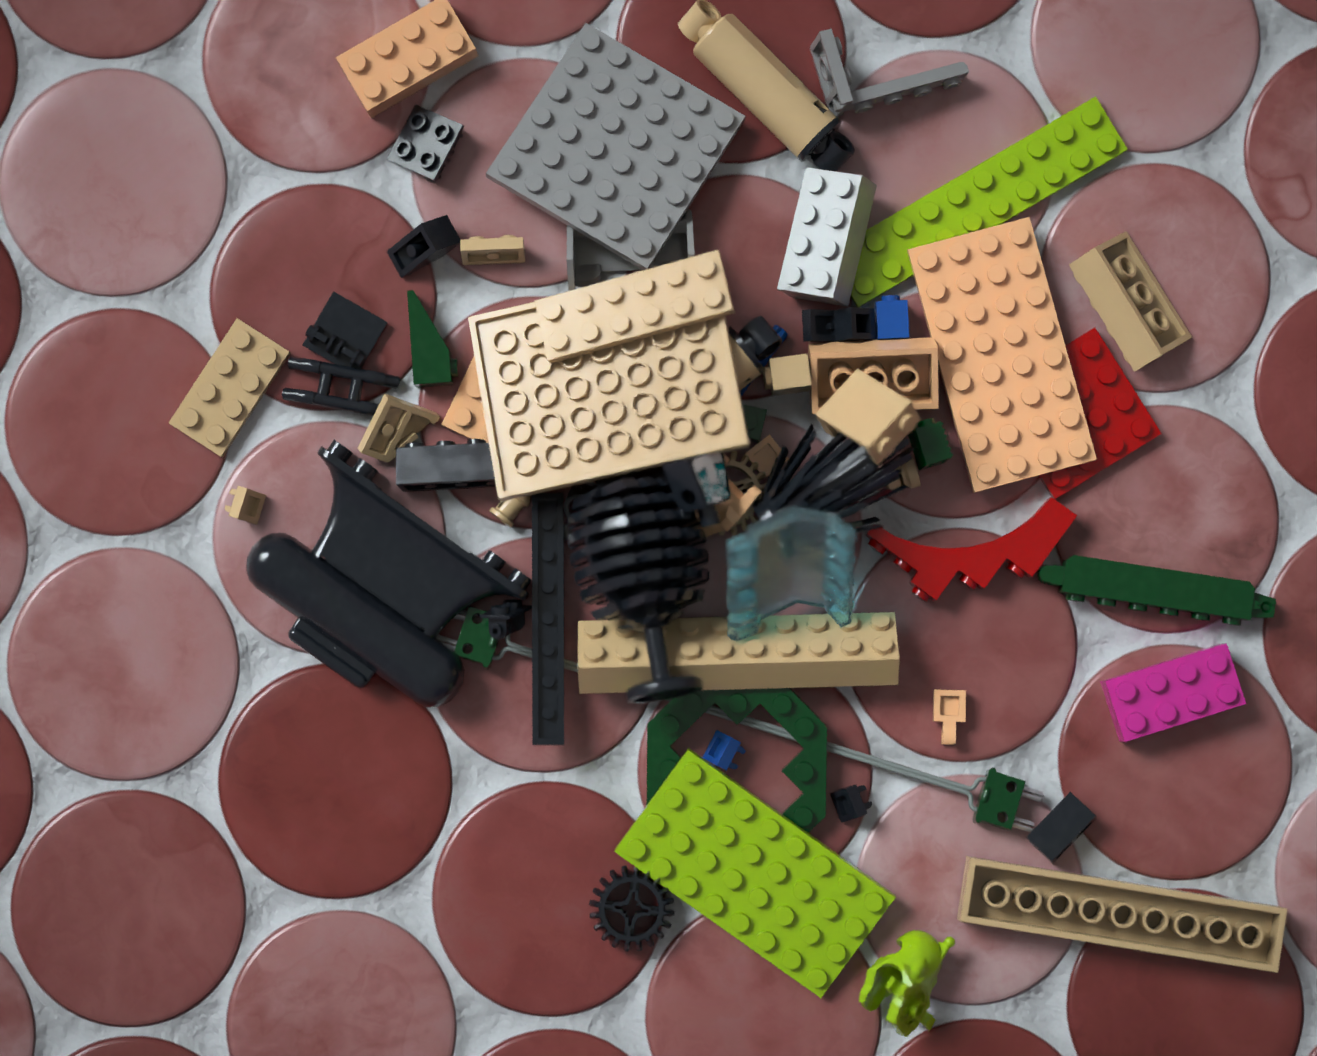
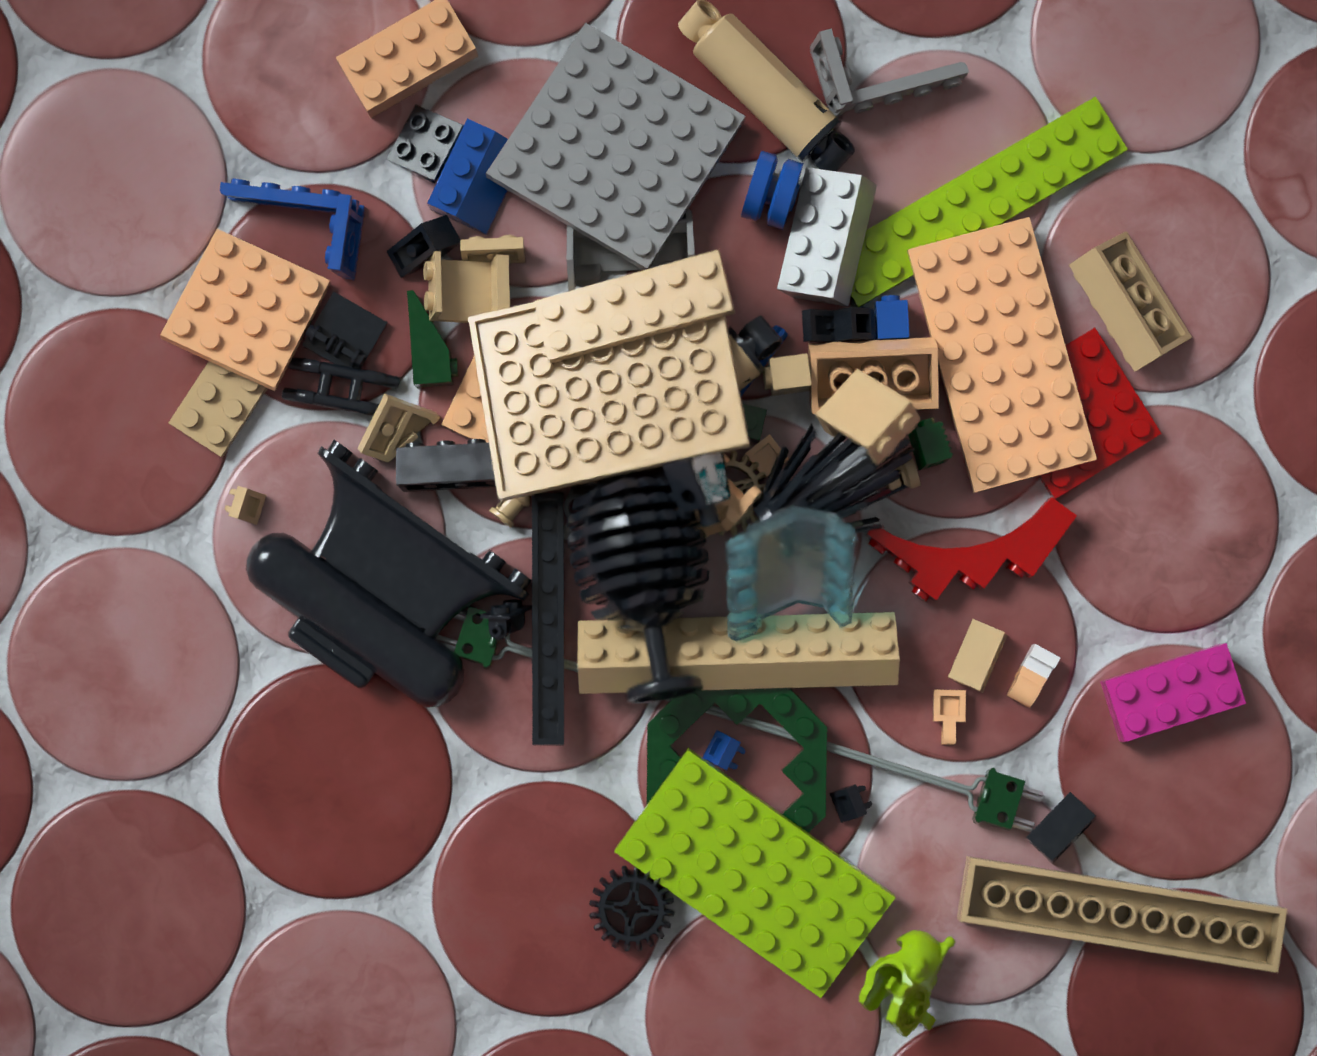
dark green hinge [1036,555,1276,626] -> none
none -> light nougat plate [160,229,330,391]
none -> blue bracket [220,179,365,280]
none -> tan panel [423,251,510,323]
none -> blue slope [427,118,508,235]
none -> blue wheel [741,150,804,230]
none -> tan hinge [948,619,1008,693]
none -> leg [1007,644,1060,708]

